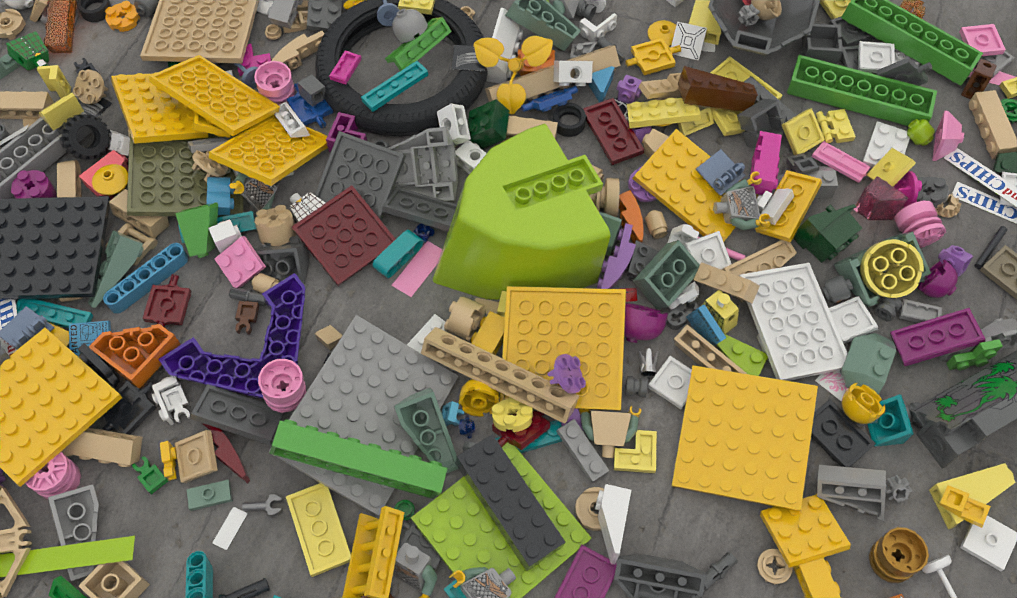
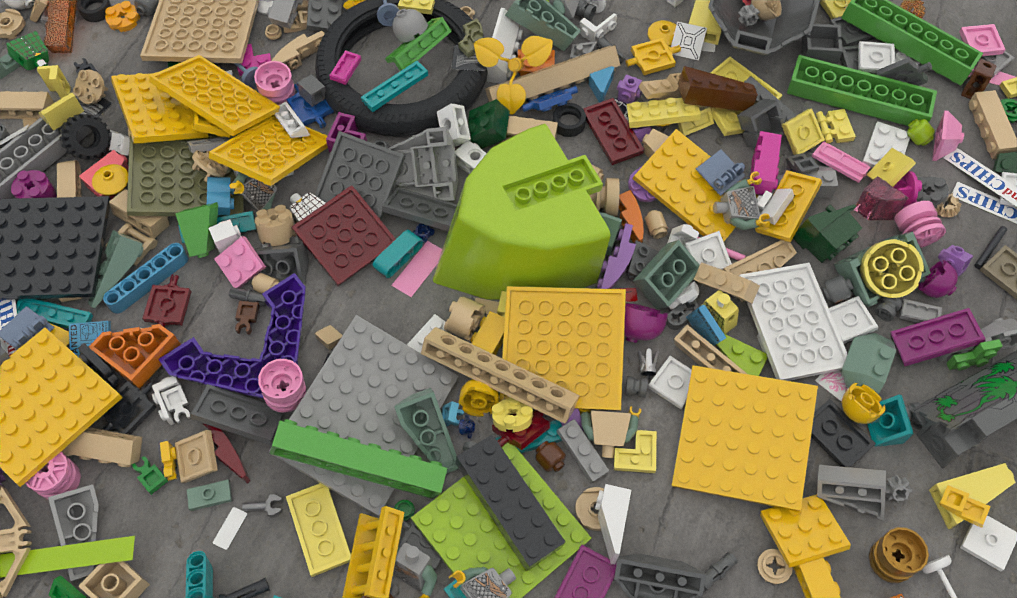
medium lavender plate [548,354,586,394] -> none
white brick [553,61,593,86] -> none
none -> olive tile [458,19,483,58]
none -> reddish brown head [535,441,566,472]

